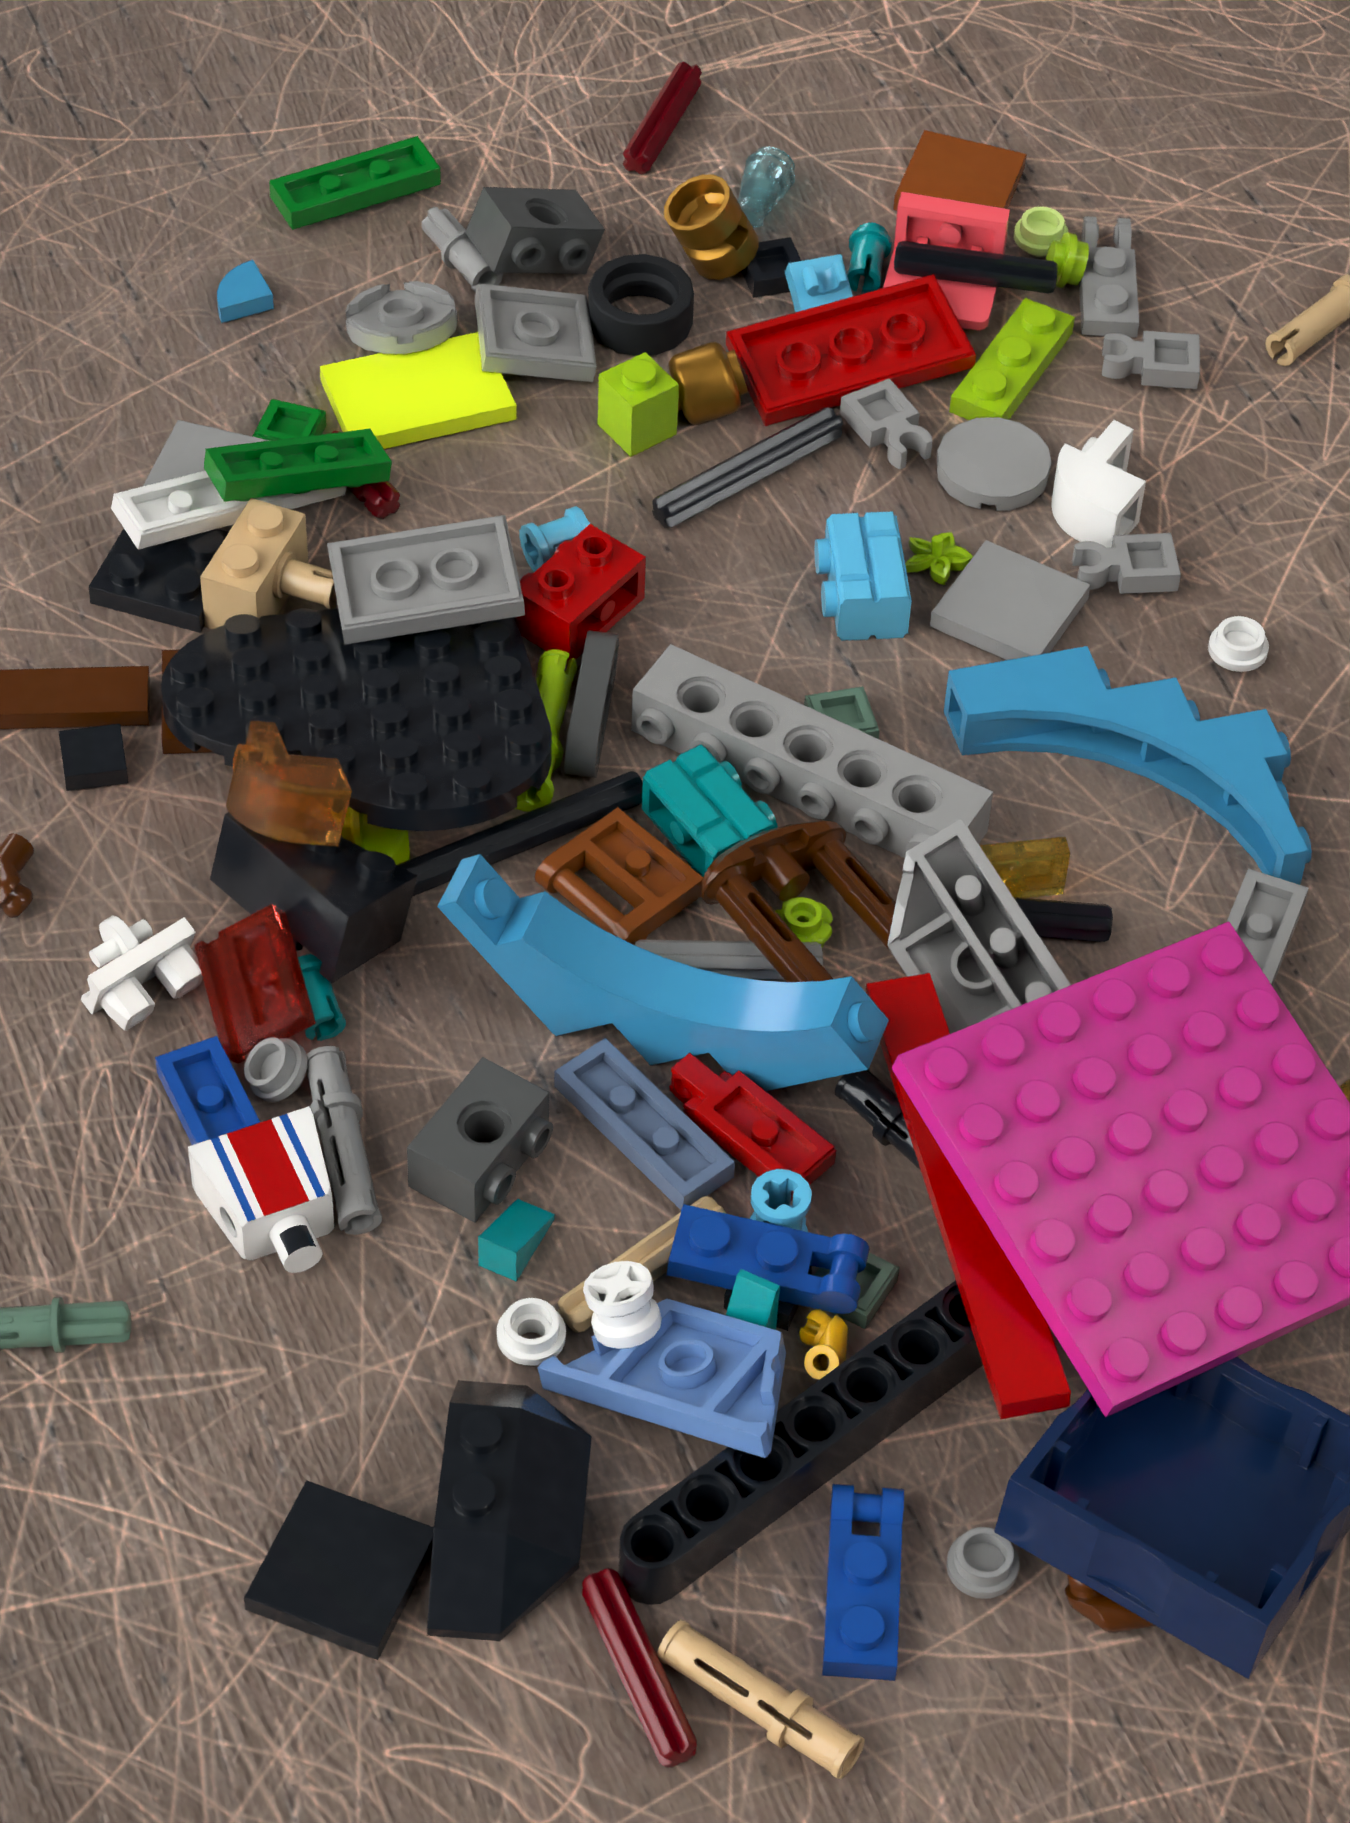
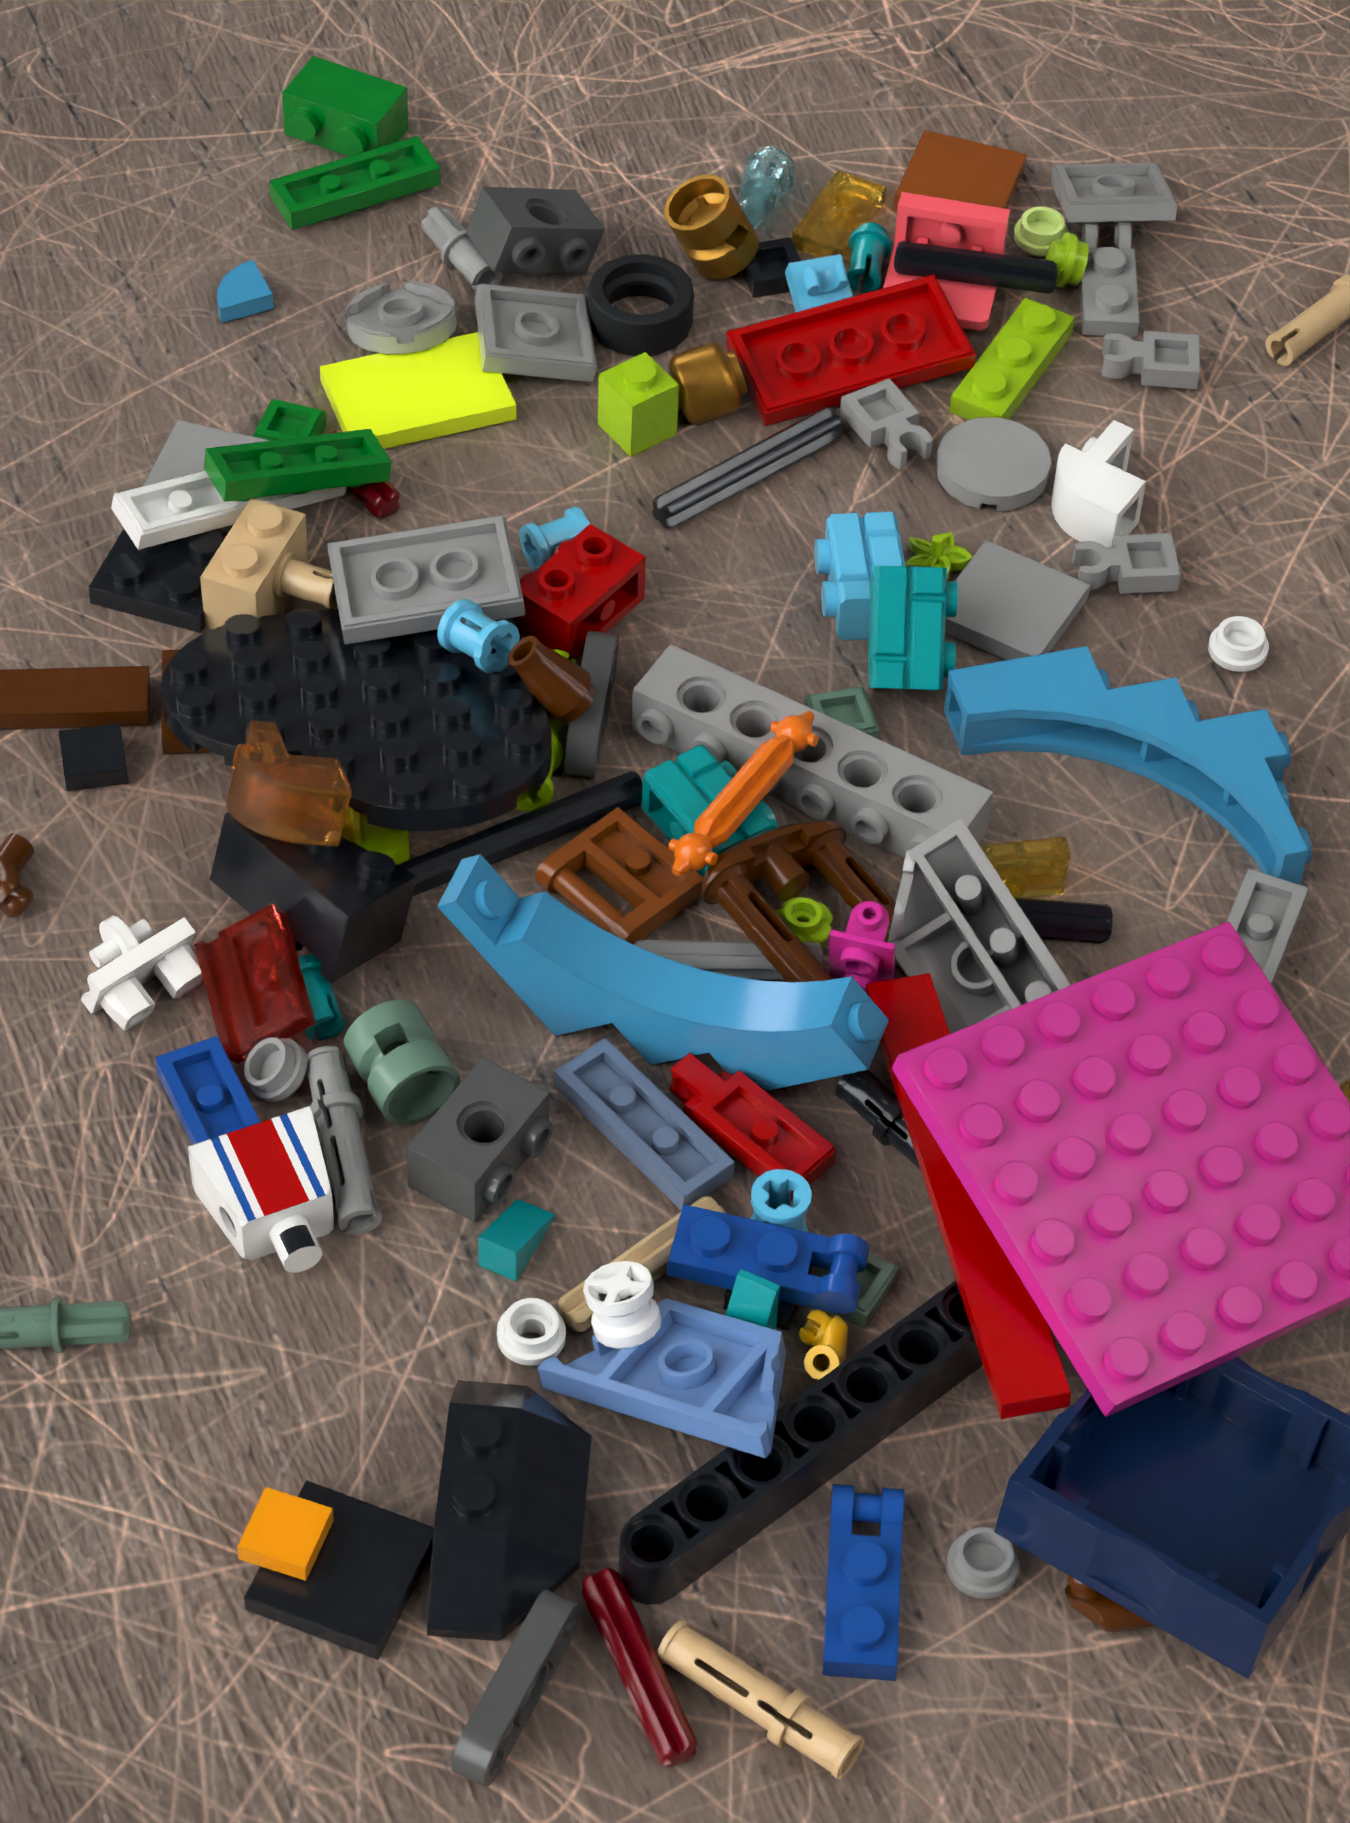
dark red axle [623,61,702,175] -> none
none -> light orange tile [237,1487,334,1581]
none -> green brick [282,56,408,156]
none -> sand green wheel [344,999,460,1126]
none -> medium azure bush [437,599,520,673]
none -> dark grey beam [451,1589,581,1787]
none -> reddish brown cone [508,636,596,723]
none -> orange wheel [668,711,819,876]
none -> clear yellow plate [792,170,886,260]
none -> dark pink hinge [829,901,895,992]
none -> teal brick [867,566,958,690]
none -> light grey tile [1051,163,1177,223]

